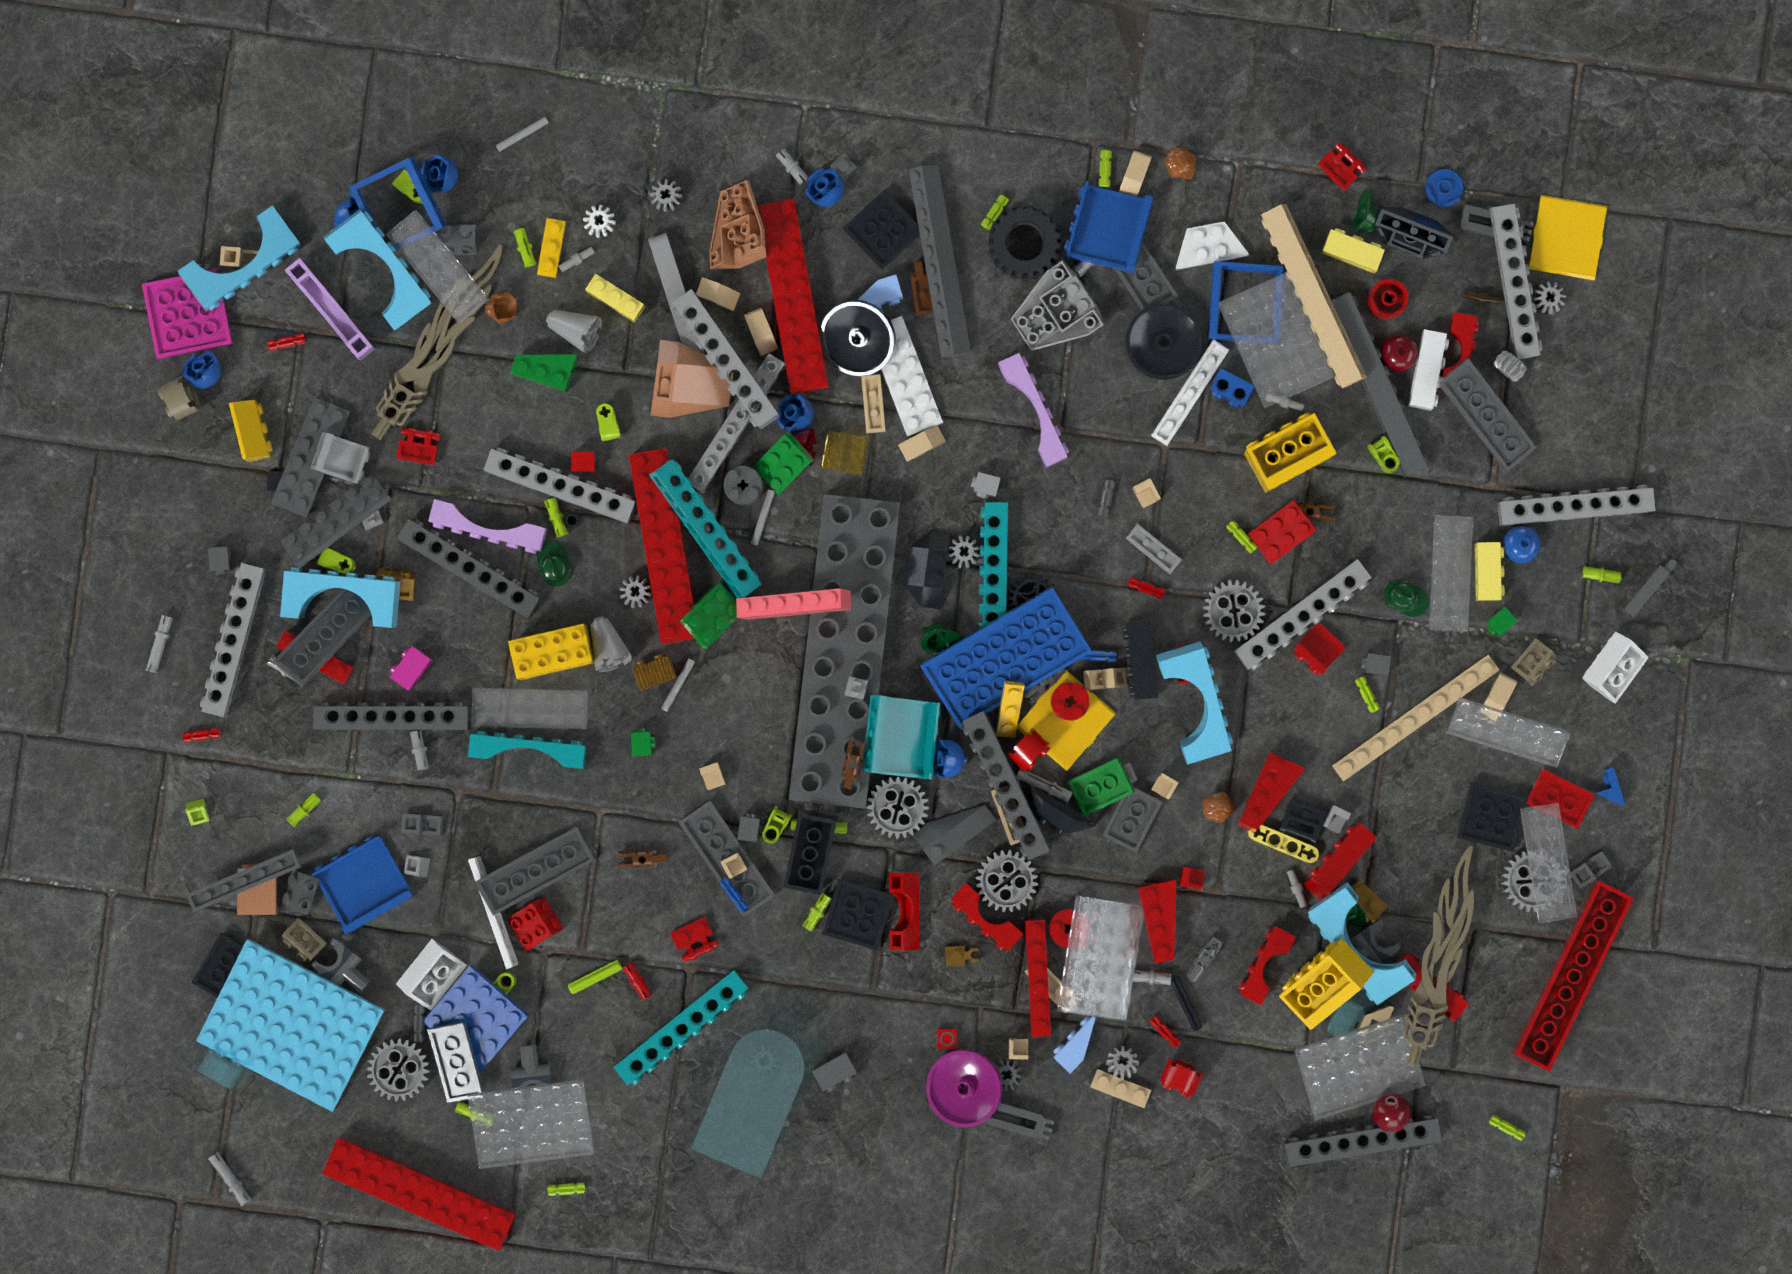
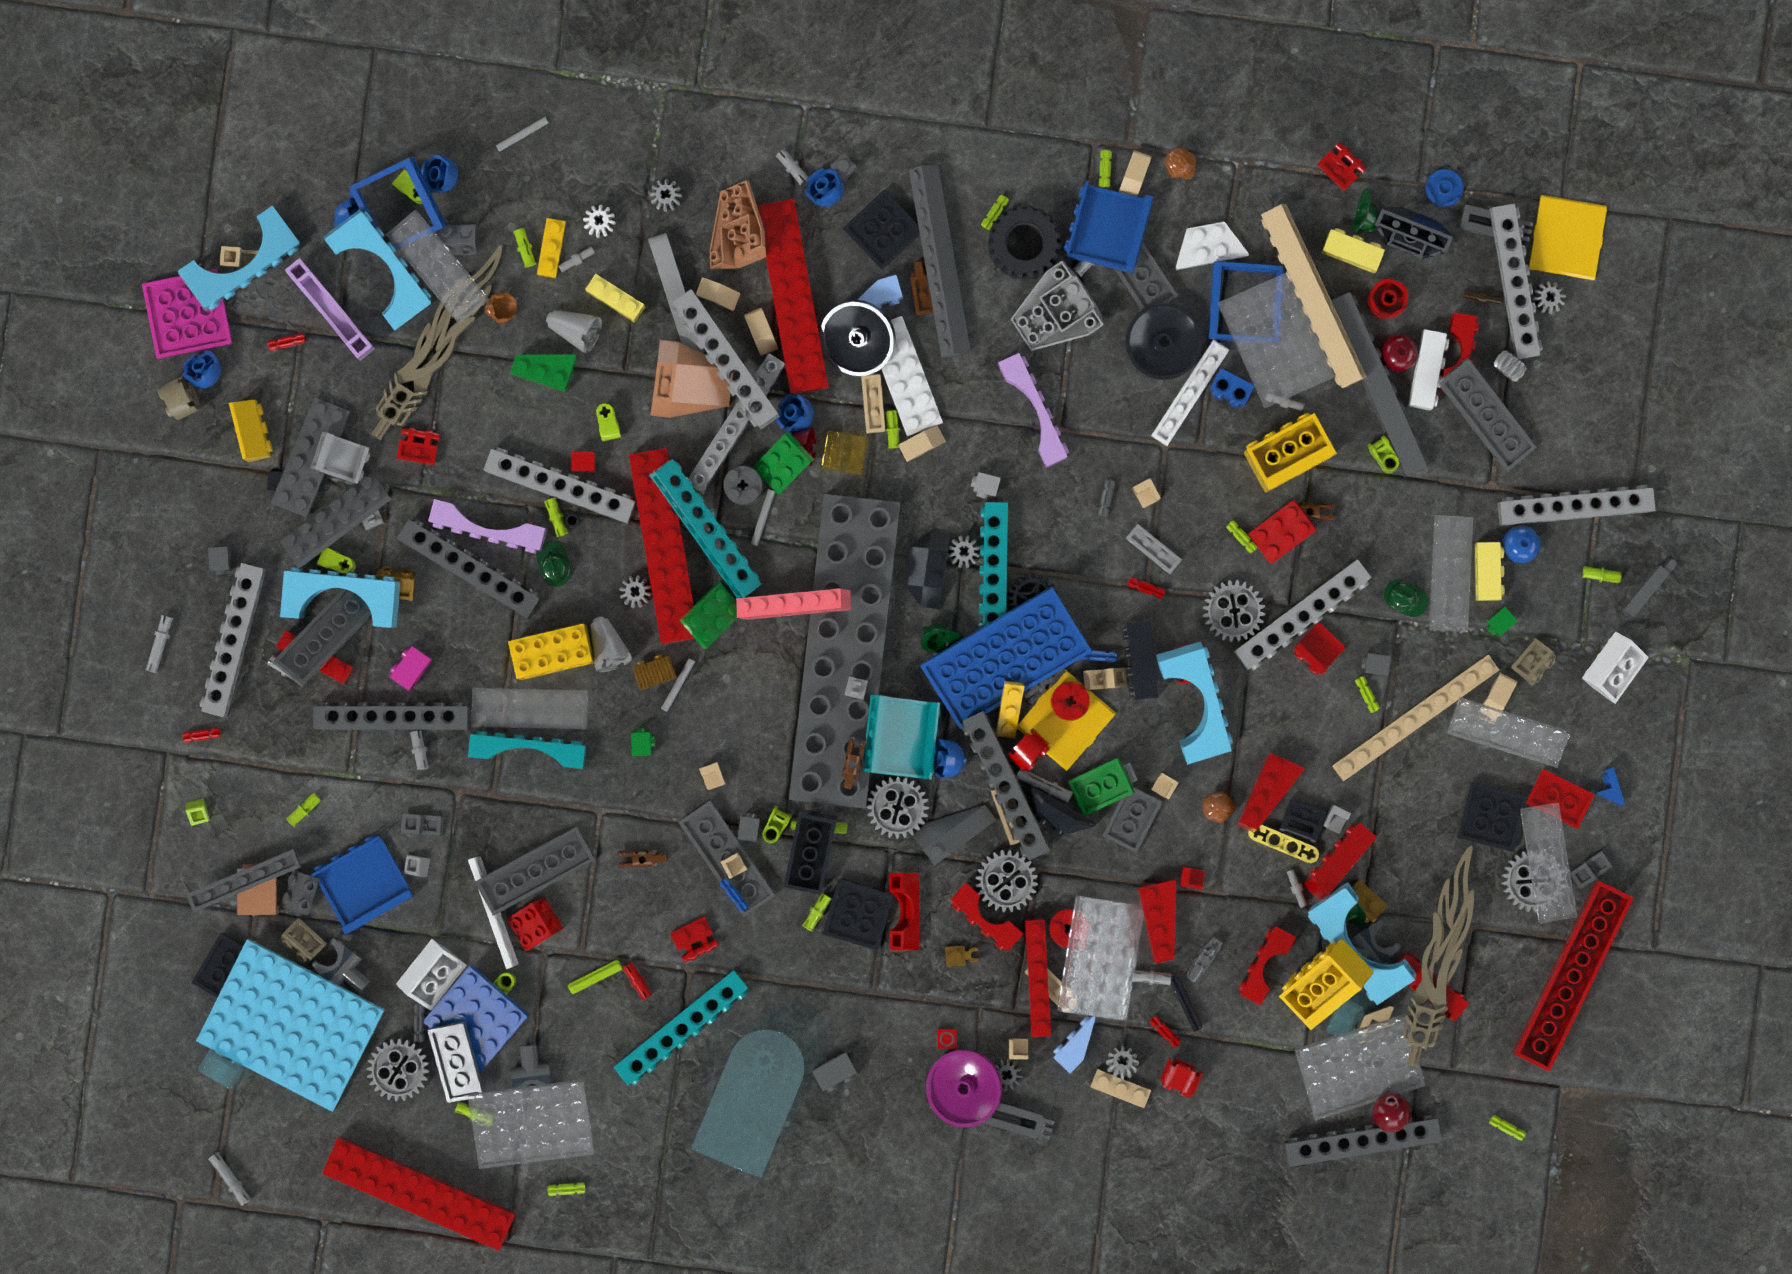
none -> lime axle [885,410,900,449]

